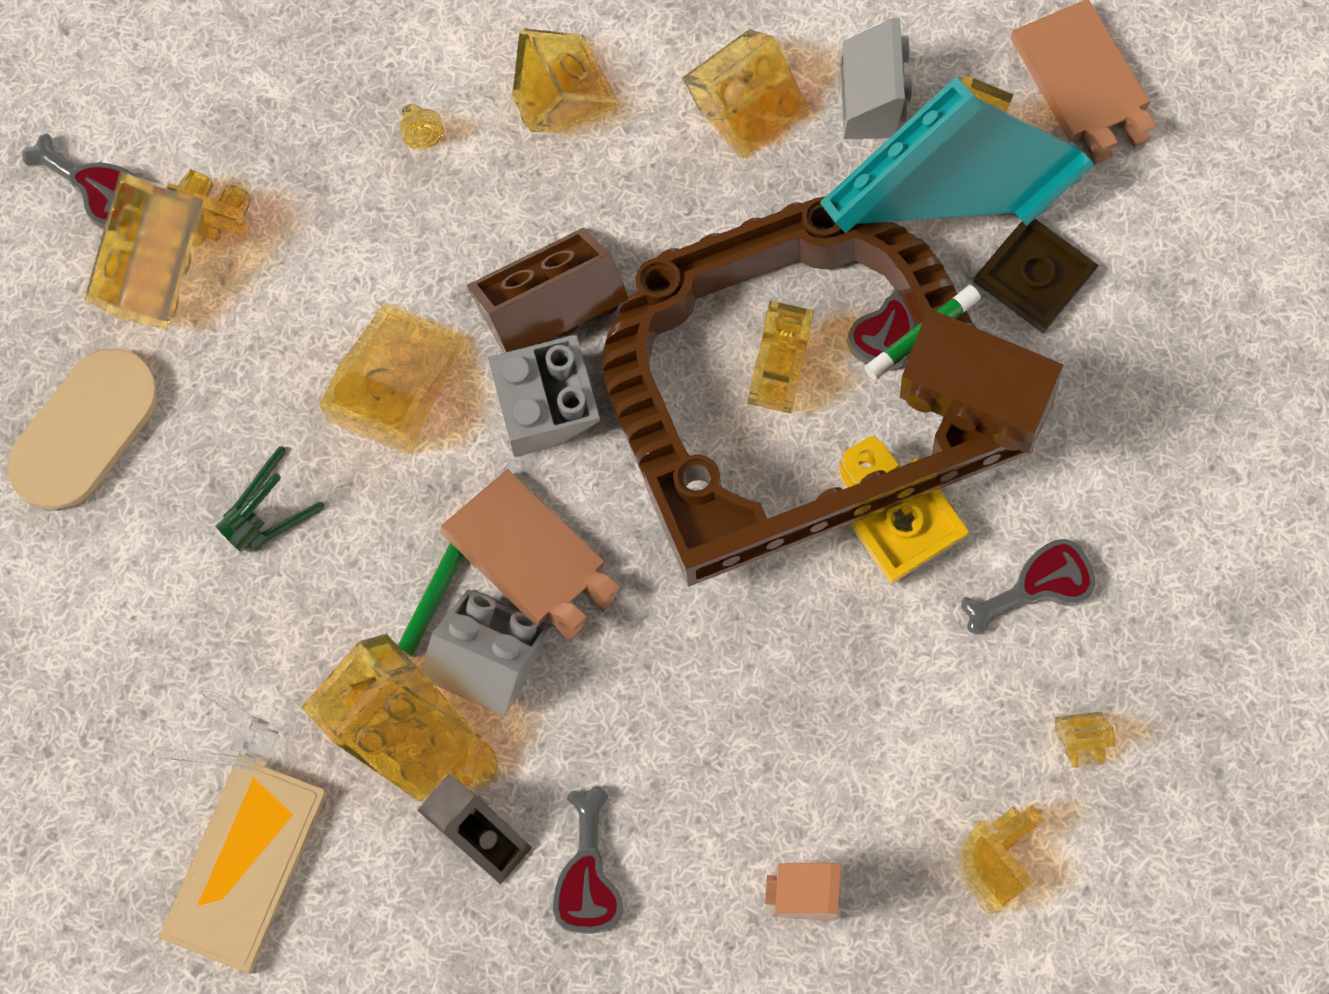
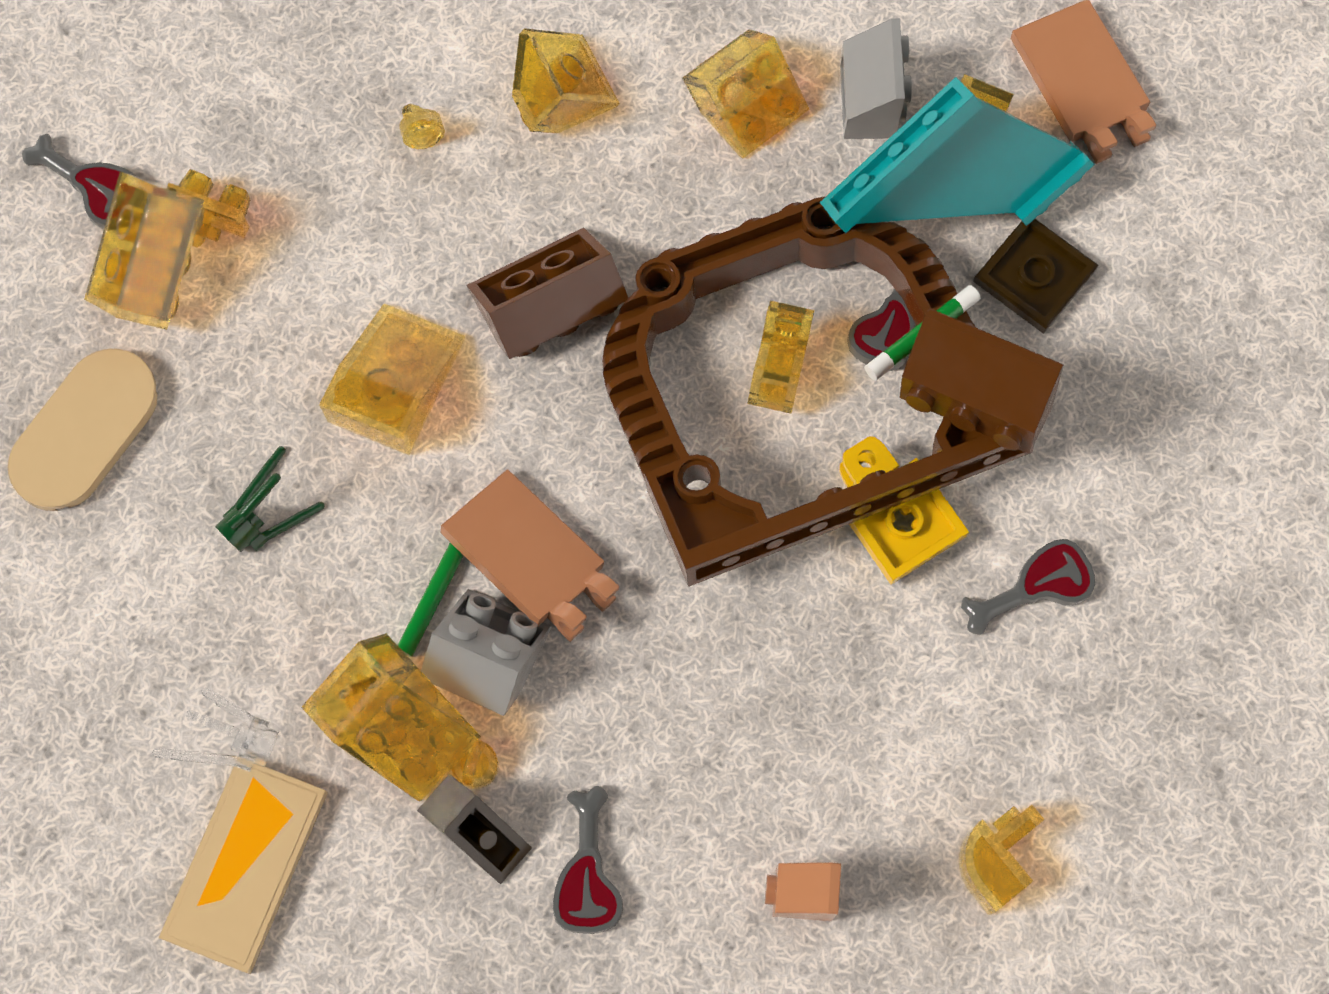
light grey slope [488,335,600,457] -> none
clear yellow tile [1055,711,1115,768] -> none

